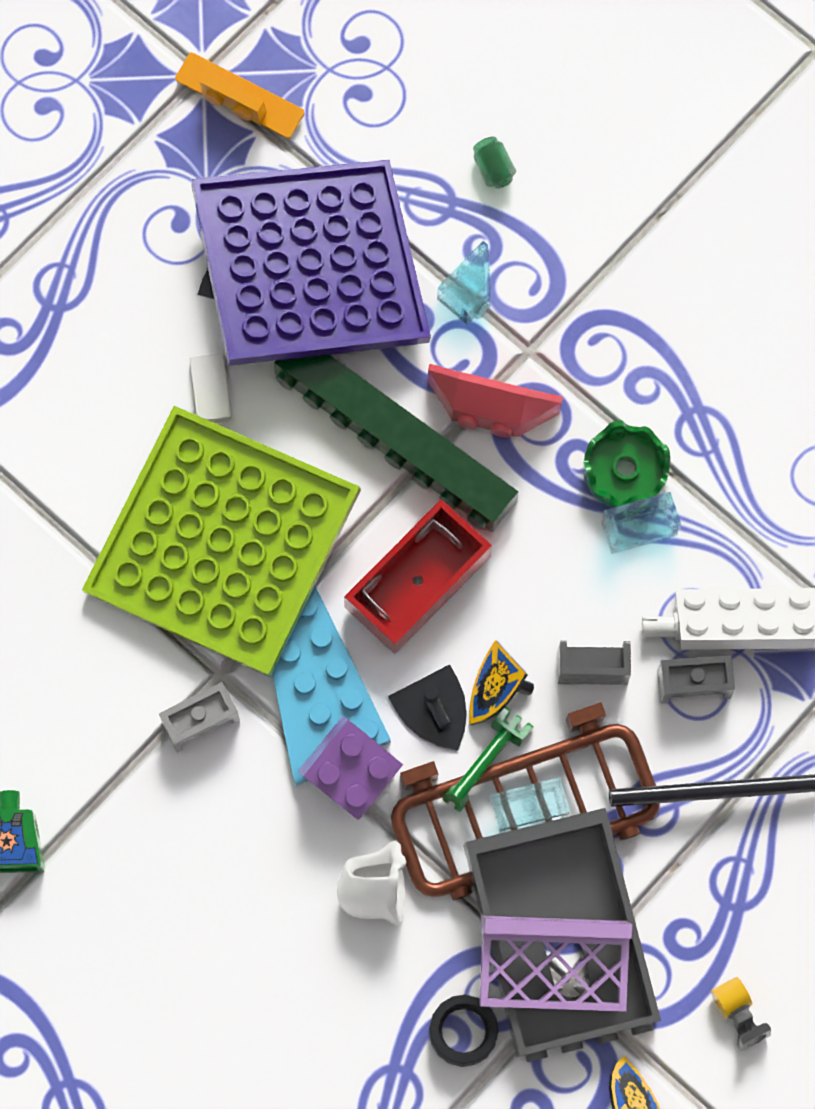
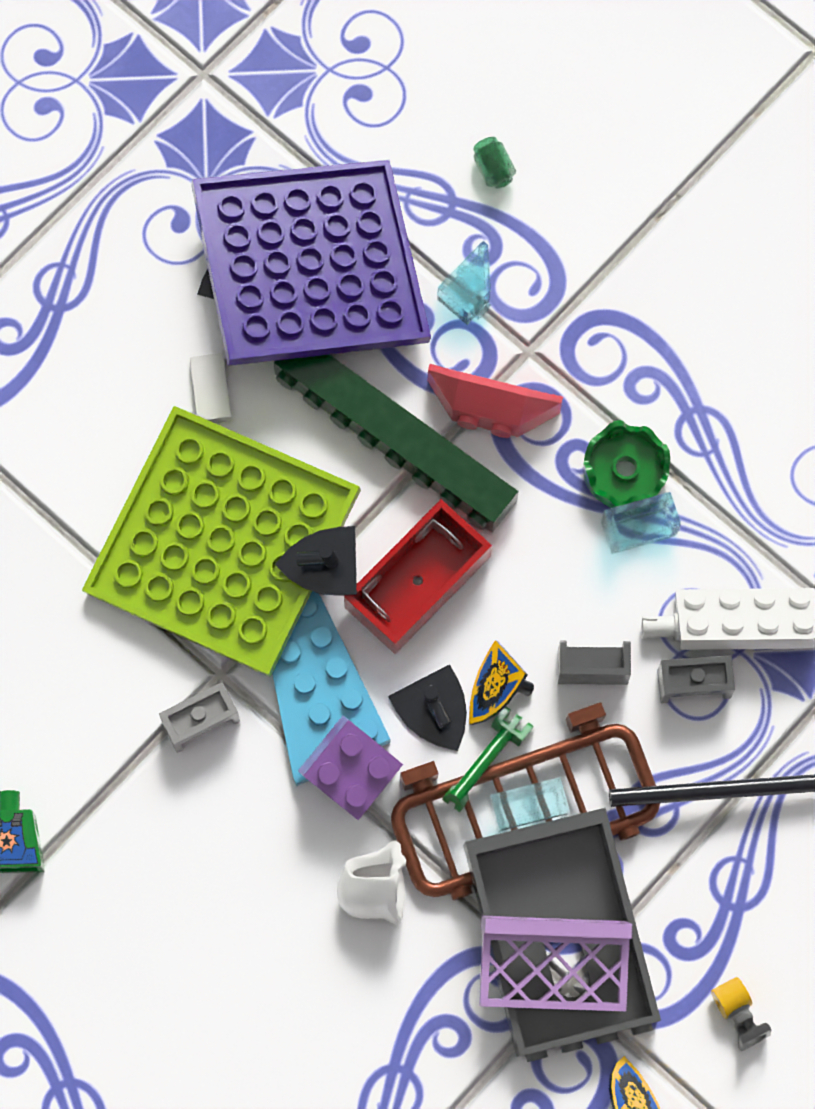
light orange bracket [175,52,305,139] -> none
black tyre [429,994,499,1067] -> none
none -> black shield [275,526,357,596]

